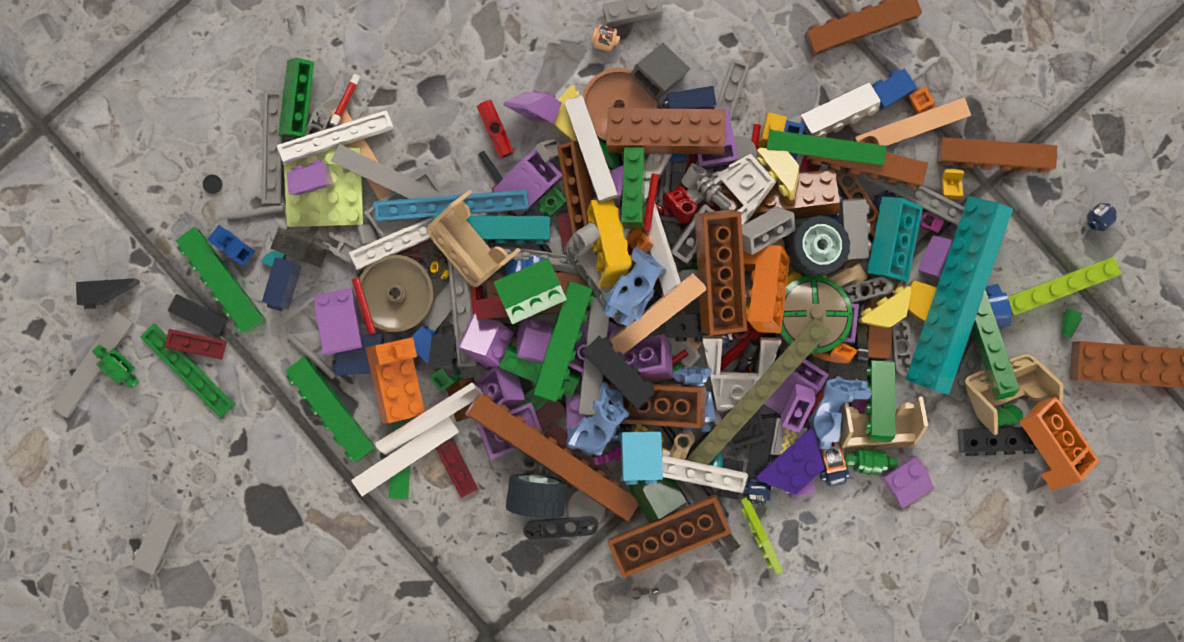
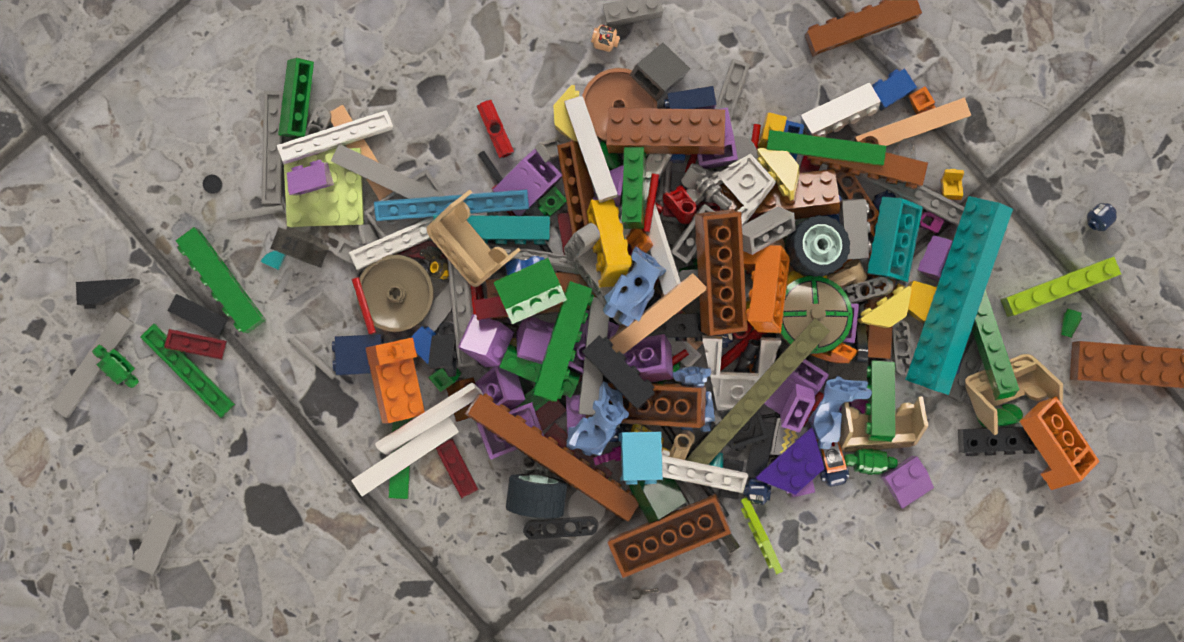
blue brick [207,225,255,266] -> none
dark blue brick [262,257,302,312] -> none
green brick [285,356,377,462] -> none
medium lavender slope [314,287,362,355] -> none
red bar [330,74,360,126] -> none
medium lavender slope [503,90,562,124] -> none
dark orange brick [937,137,1058,174] -> none
blue brick [985,284,1012,329] -> none

